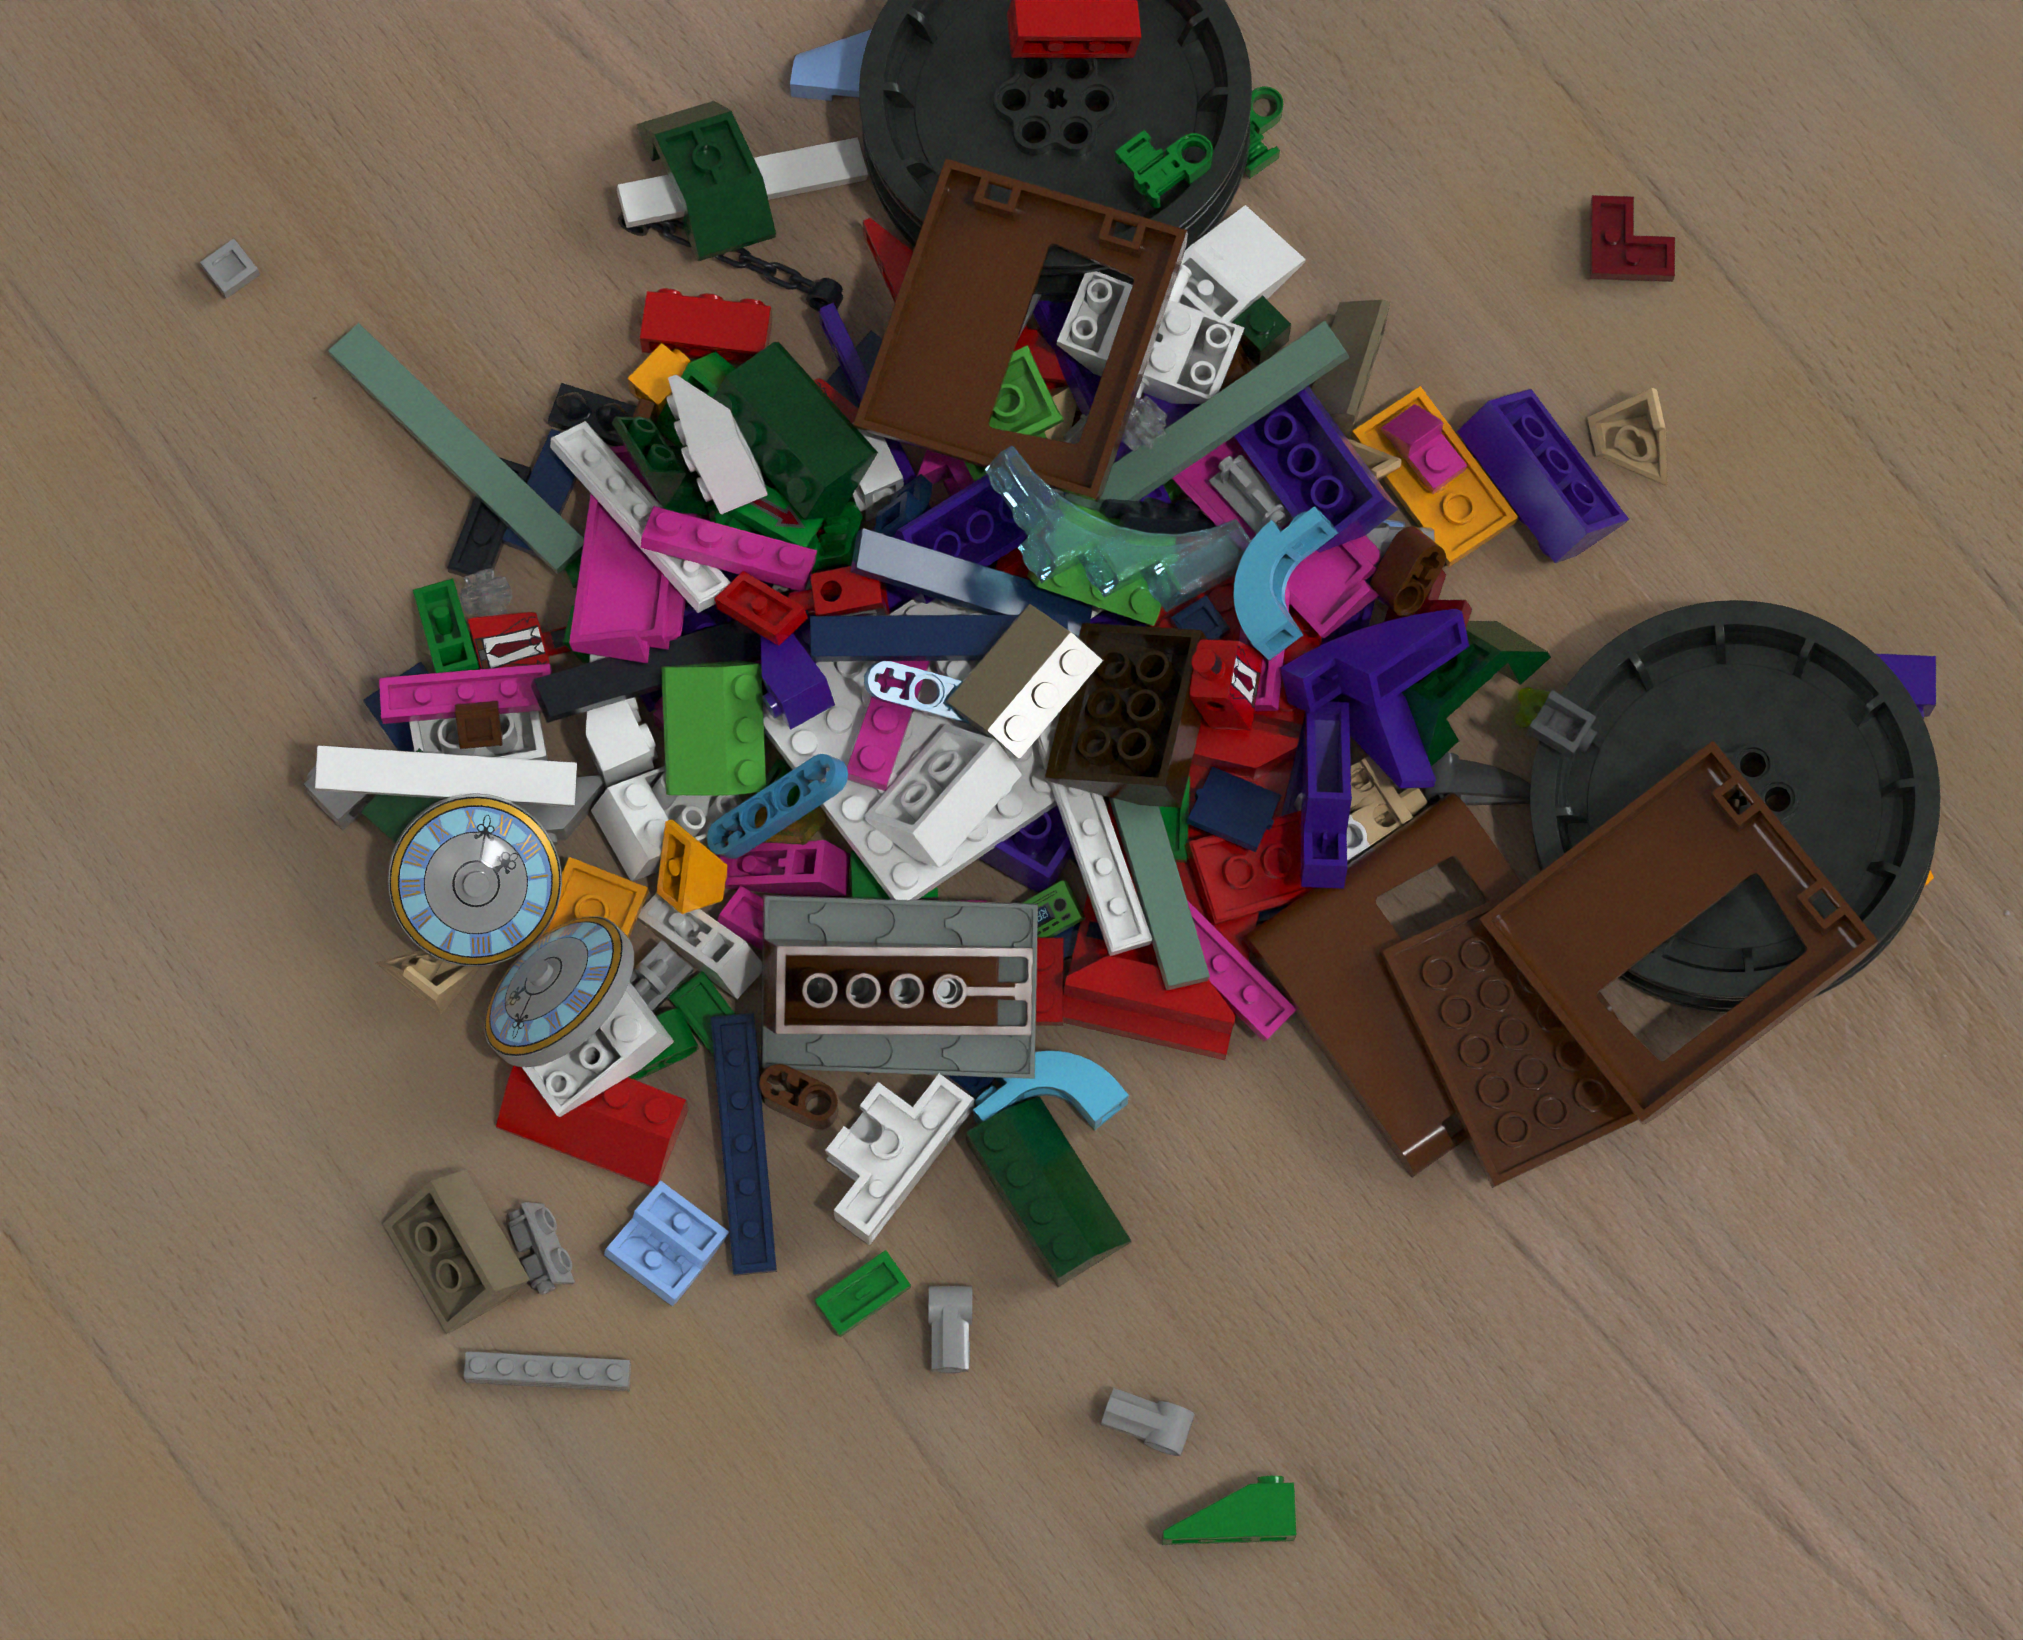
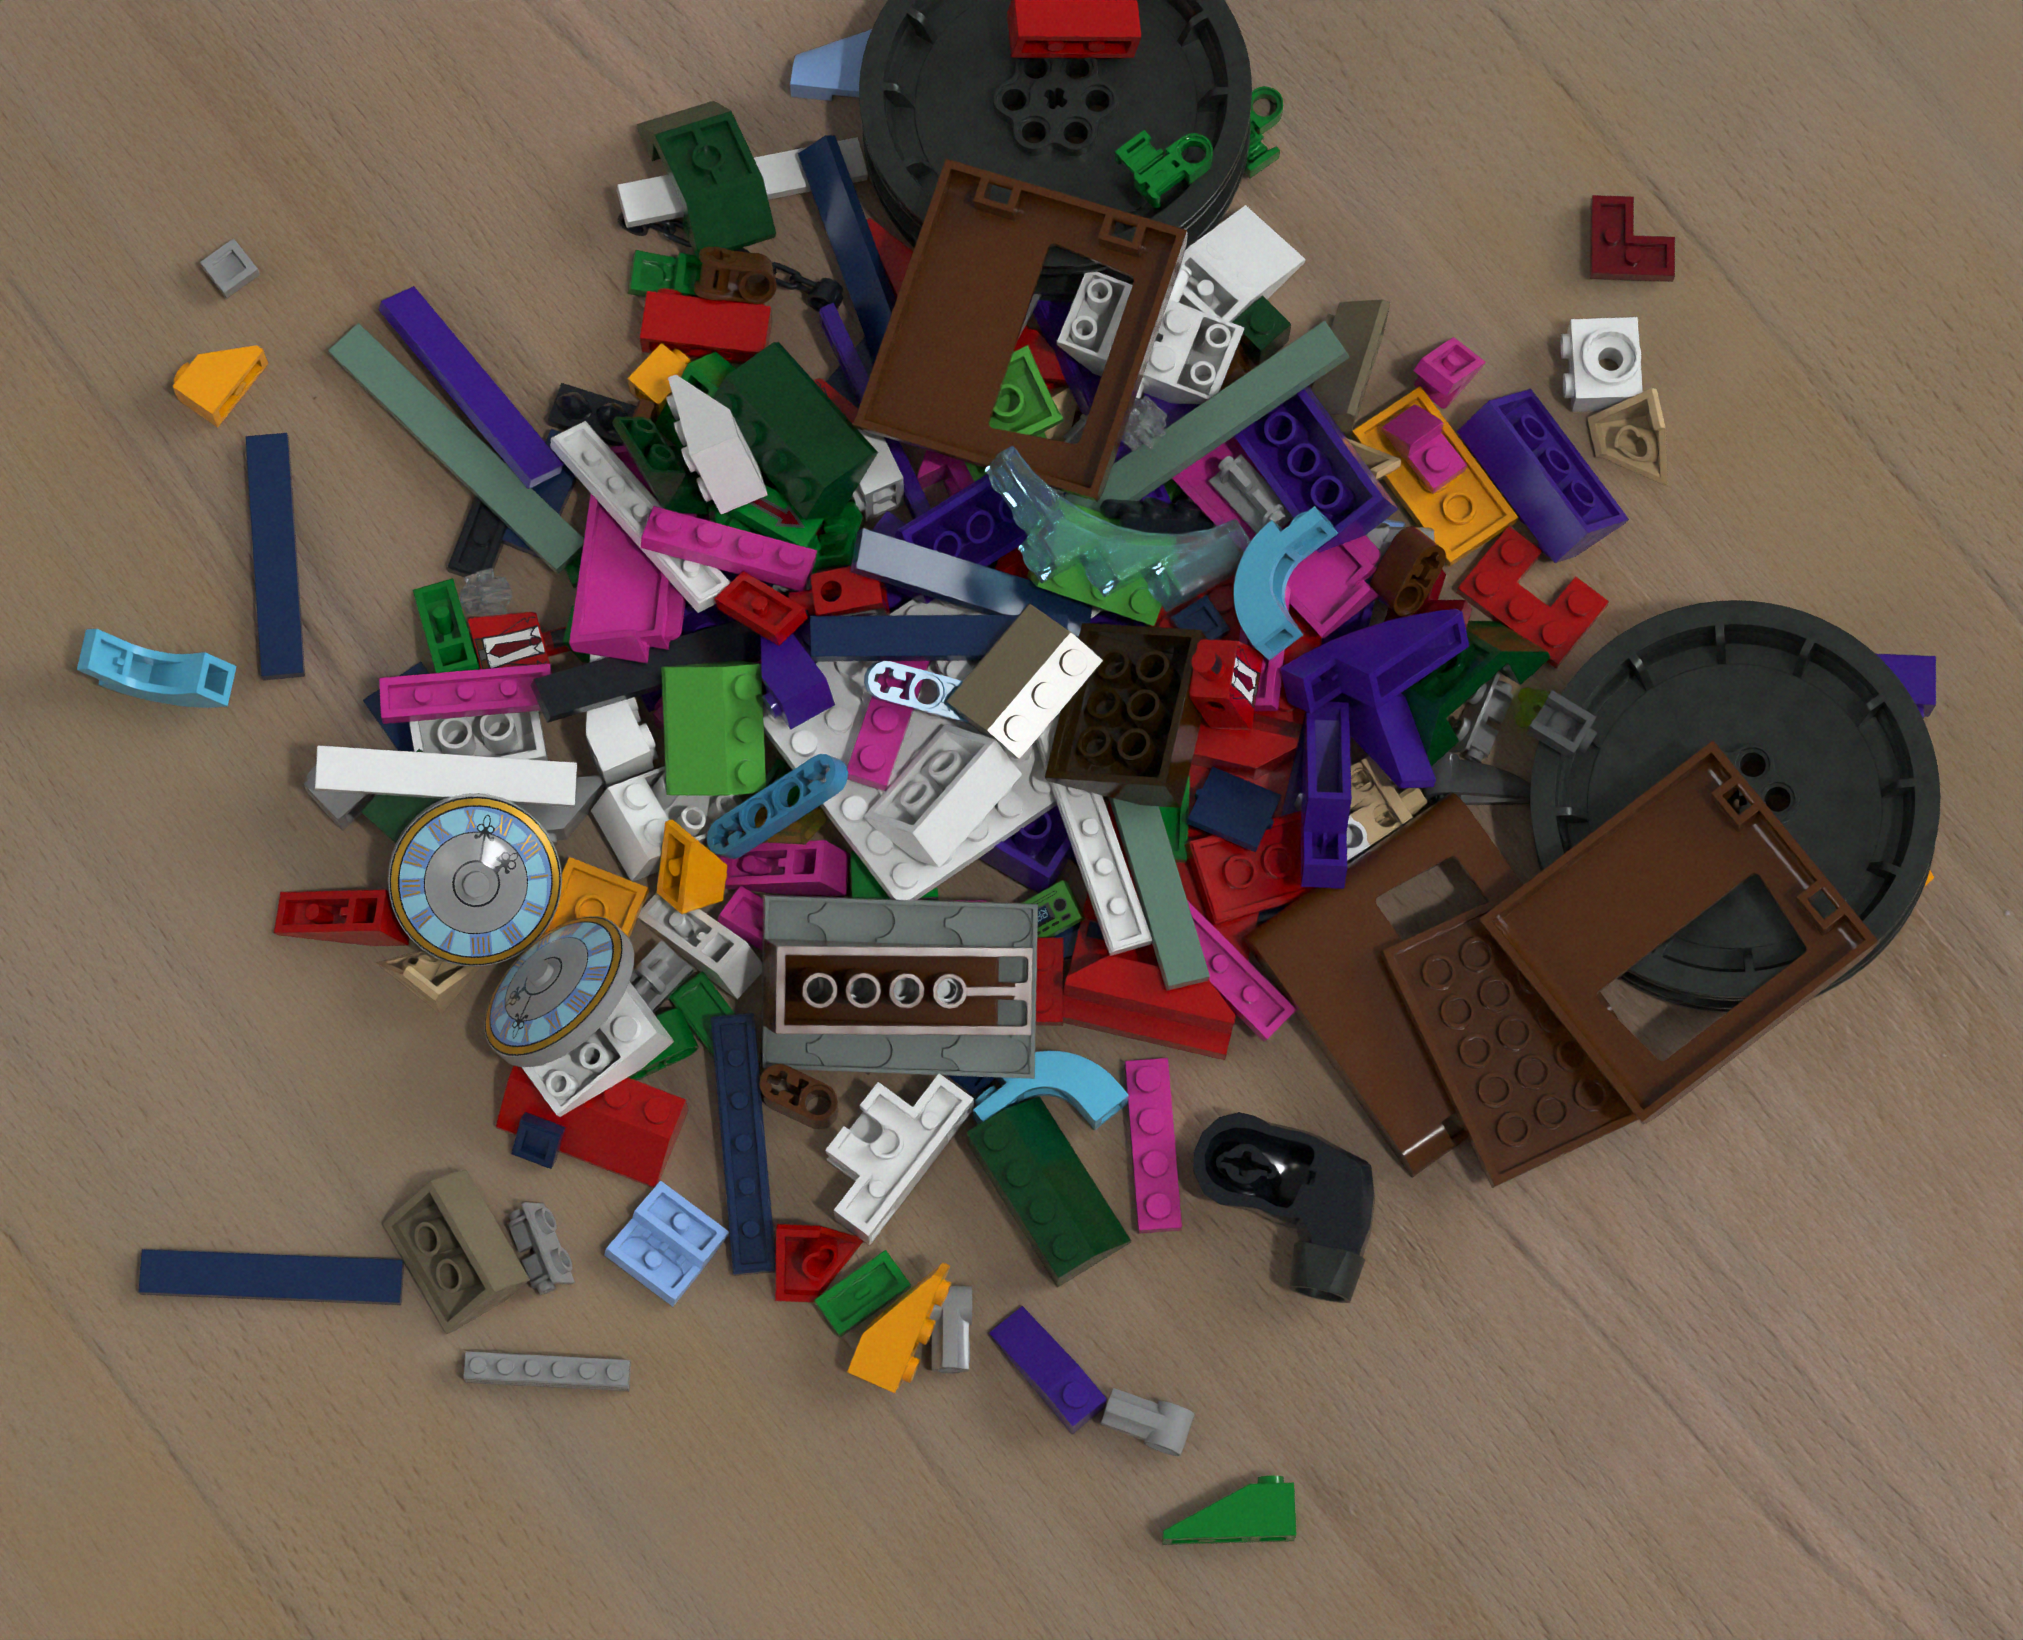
reddish brown tile [455,701,503,749] -> none
dark blue slope [875,474,933,537] -> none
none -> medium azure arch [77,629,237,708]
none -> dark blue tile [138,1249,404,1305]
none -> light orange slope [172,345,269,428]
none -> dark blue tile [245,433,305,680]
none -> red slope [274,889,410,946]
none -> dark purple tile [378,286,564,489]
none -> dark blue tile [511,1112,566,1169]
none -> green slope [628,250,716,297]
none -> reddish brown piece [694,247,776,304]
none -> red slope [775,1224,863,1303]
none -> dark blue tile [798,135,896,362]
none -> light orange slope [847,1262,952,1393]
none -> dark purple slope [989,1306,1107,1434]
none -> dark pink plate [1125,1058,1182,1234]
none -> black piece [1193,1112,1375,1303]
none -> dark pink slope [1413,337,1486,409]
none -> light grey hinge [1448,673,1513,763]
none -> red plate [1456,526,1609,669]
none -> white brick [1560,317,1643,412]

